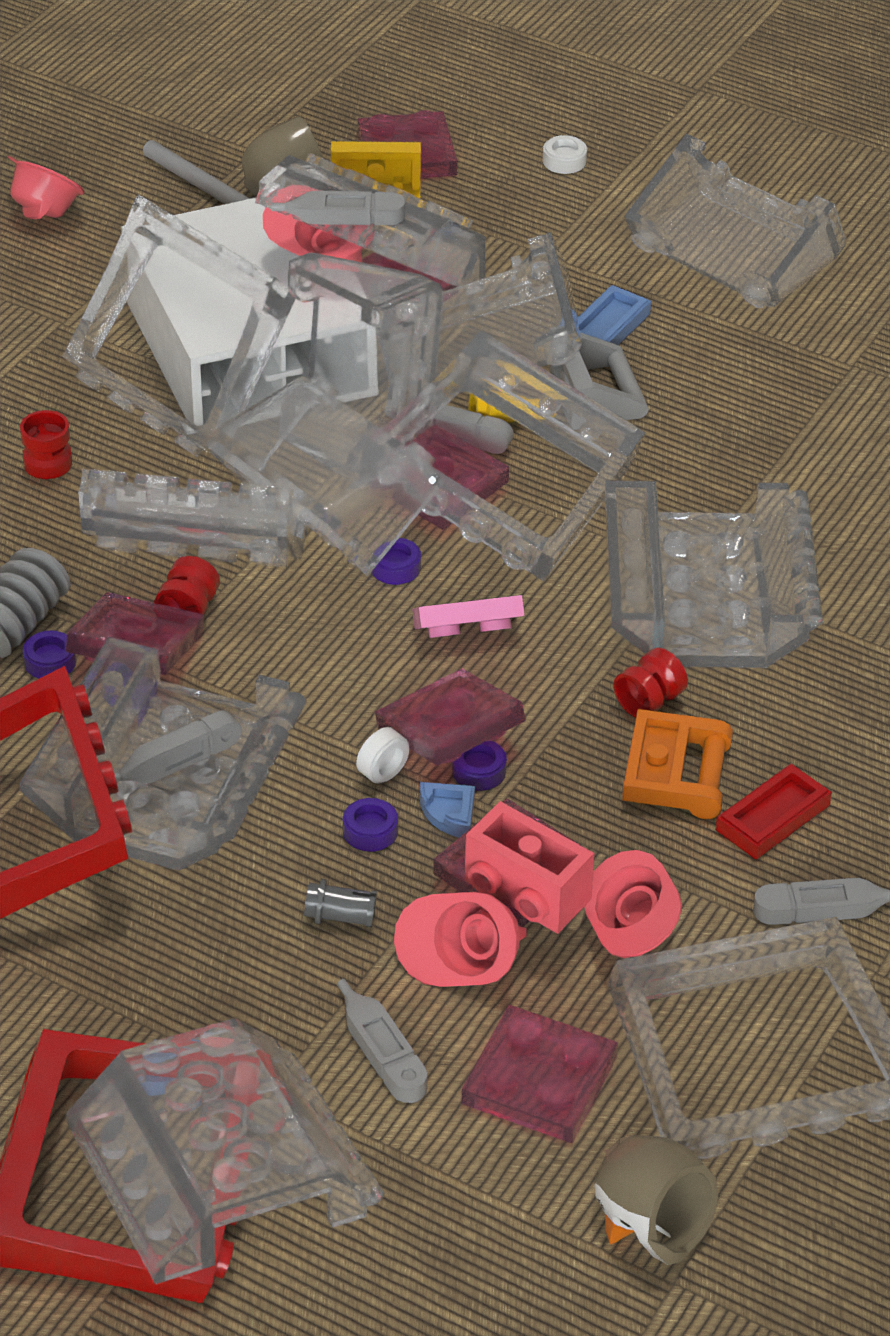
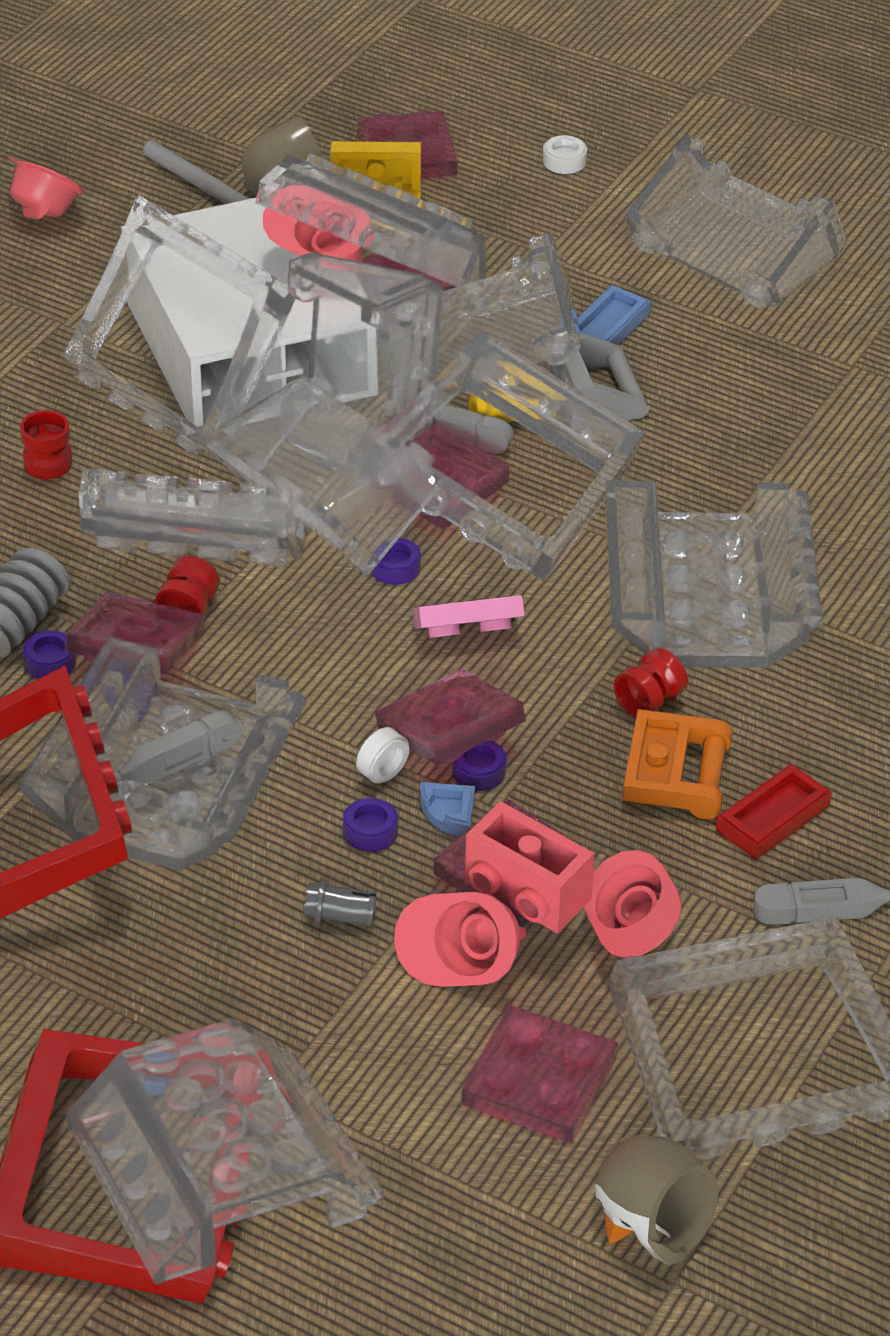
light grey piece [271,191,405,226] -> none
light grey piece [337,979,427,1103] -> none

